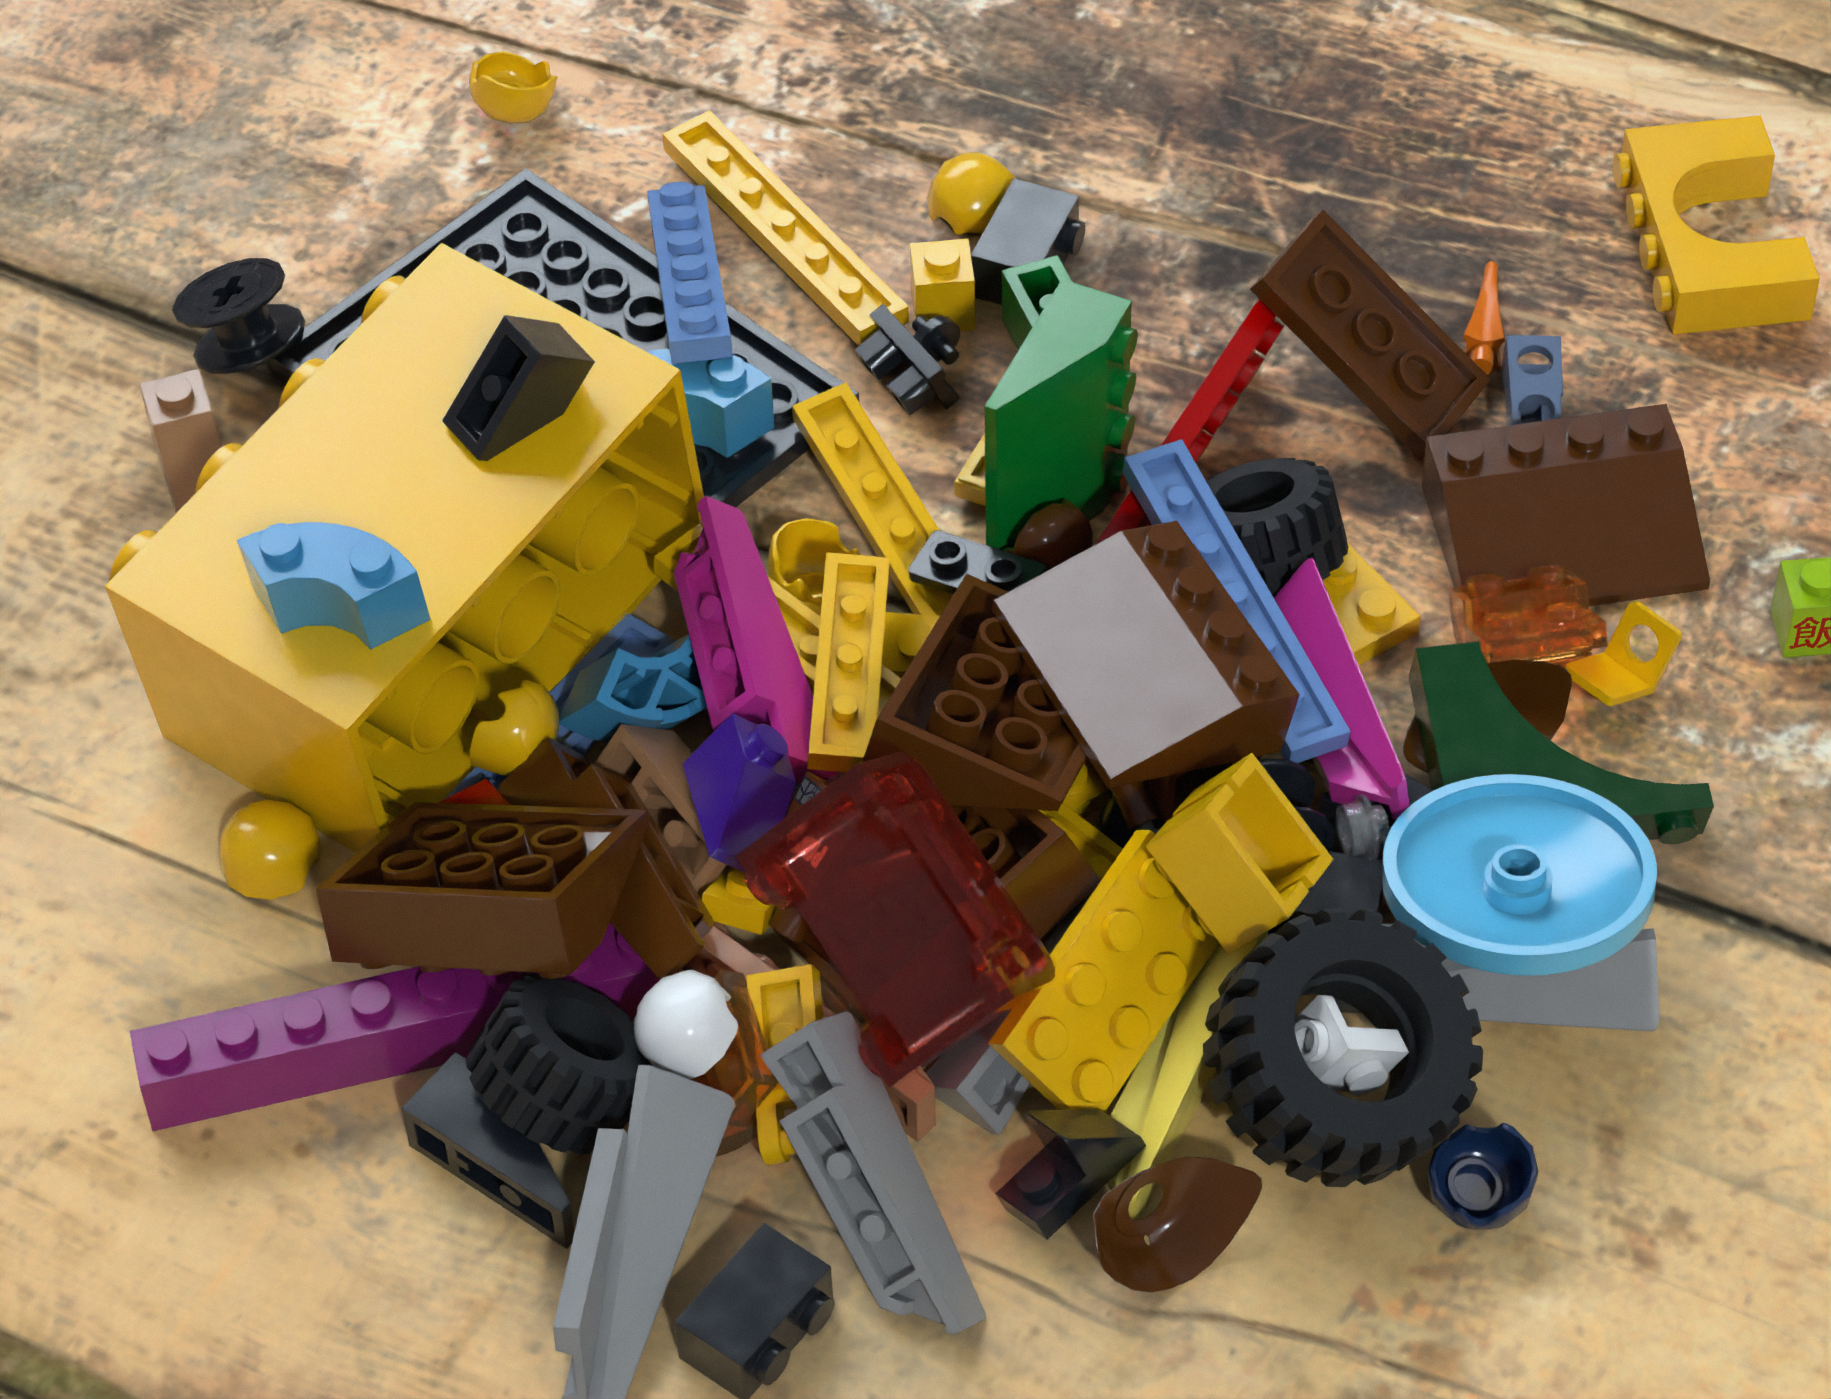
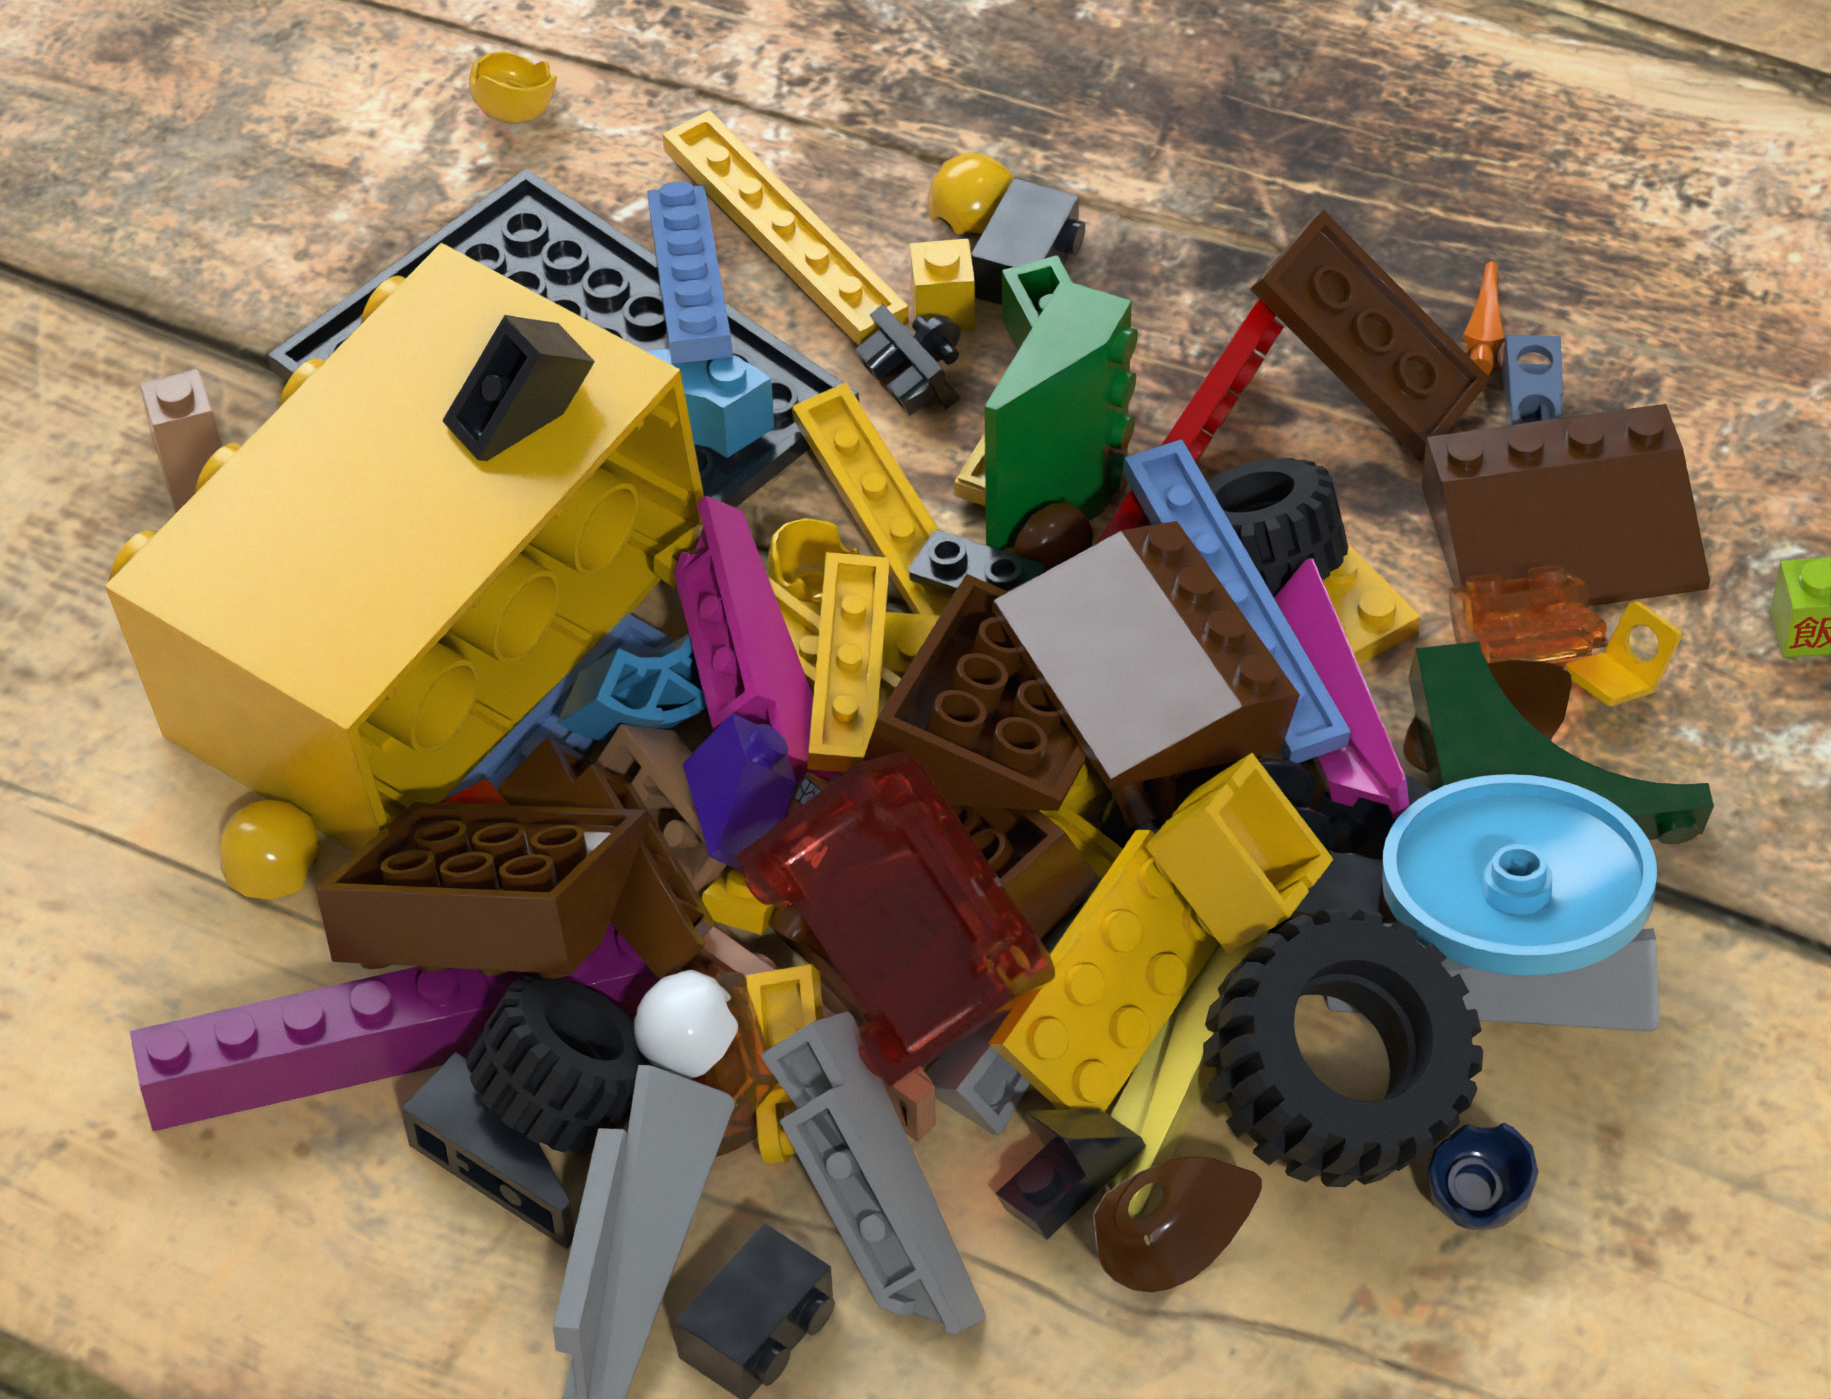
black piece [172,258,306,374] -> none
dark azure brick [237,522,431,650] -> none
yellow hair [470,680,559,776] -> none
white bracket [1294,995,1409,1095] -> none
clear plate [1336,794,1389,860] -> none
yellow arch [1613,115,1820,335] -> none

